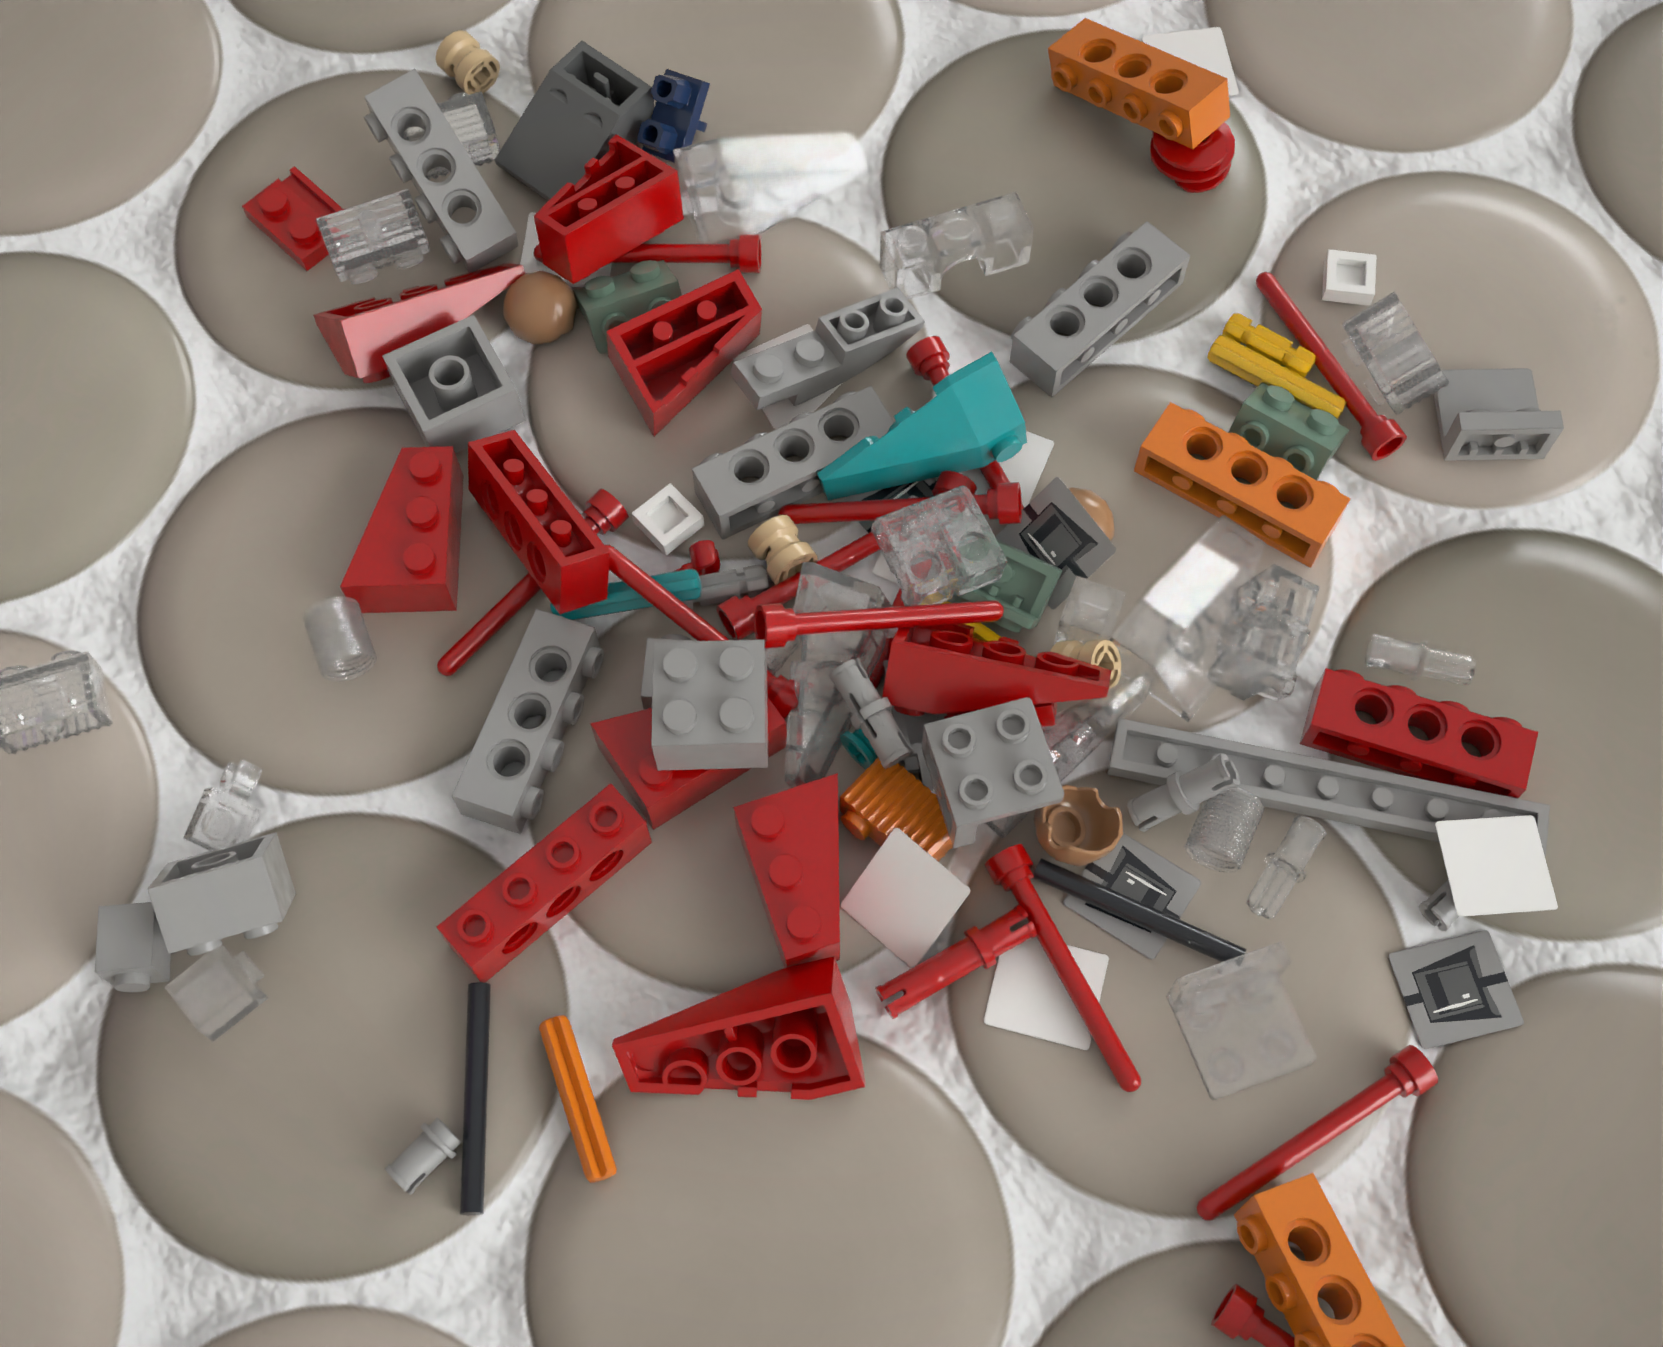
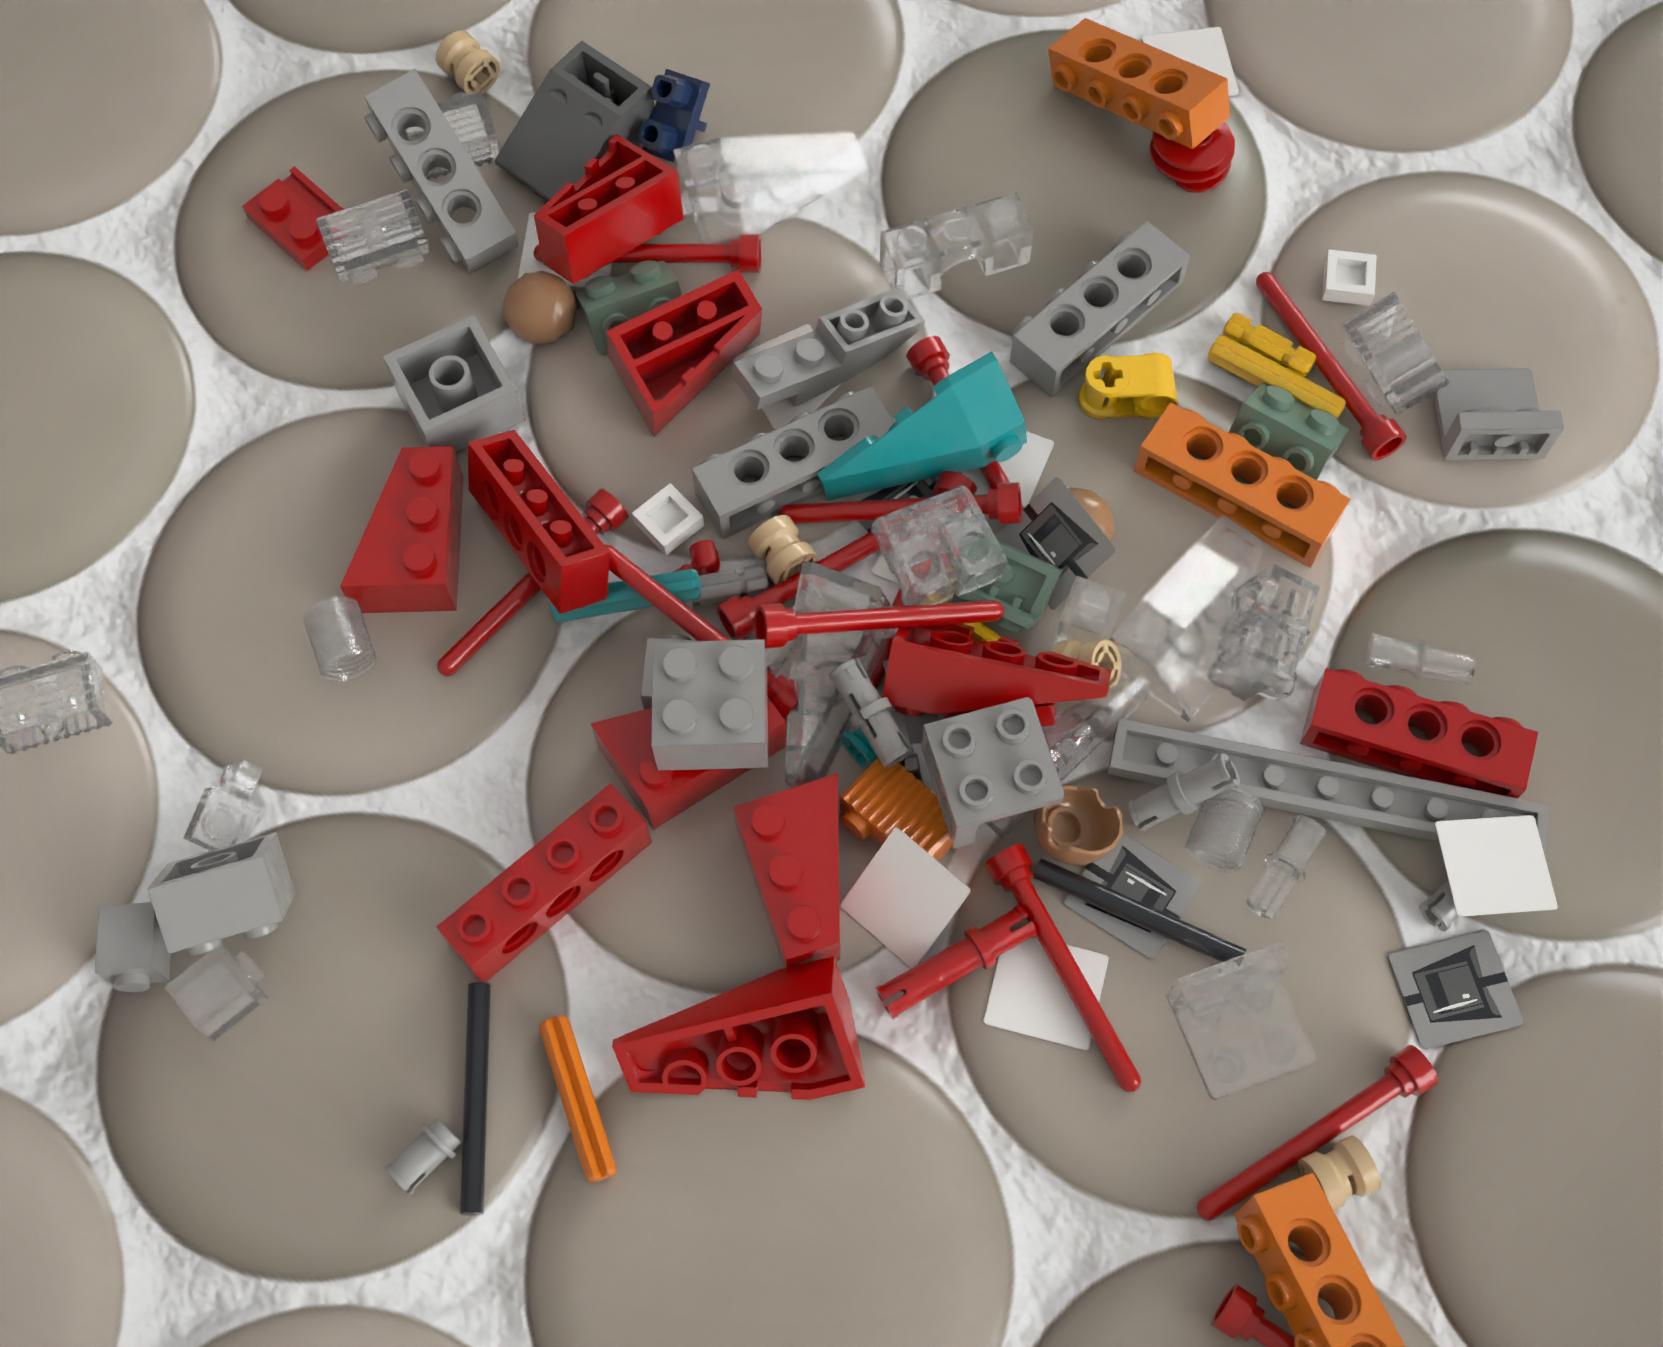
wedge [314,263,525,383] -> none
light grey brick [452,609,604,834] -> none
none -> yellow piece [1078,353,1178,420]
none -> tan wheel [1298,1135,1381,1211]

